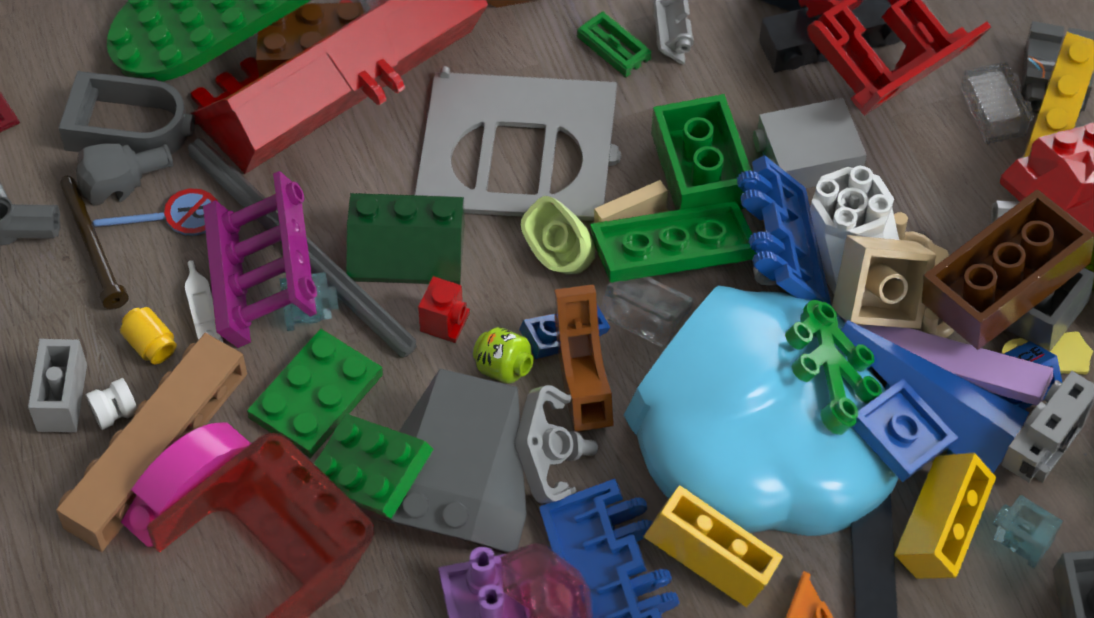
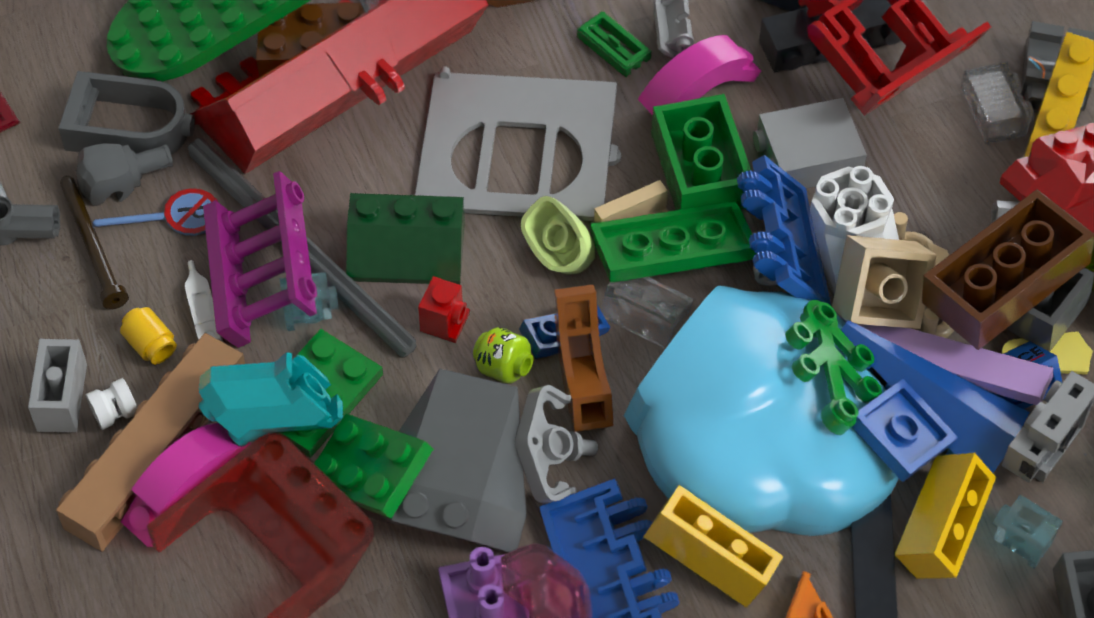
none -> teal brick [198,352,343,446]
none -> dark pink arch [638,35,761,115]

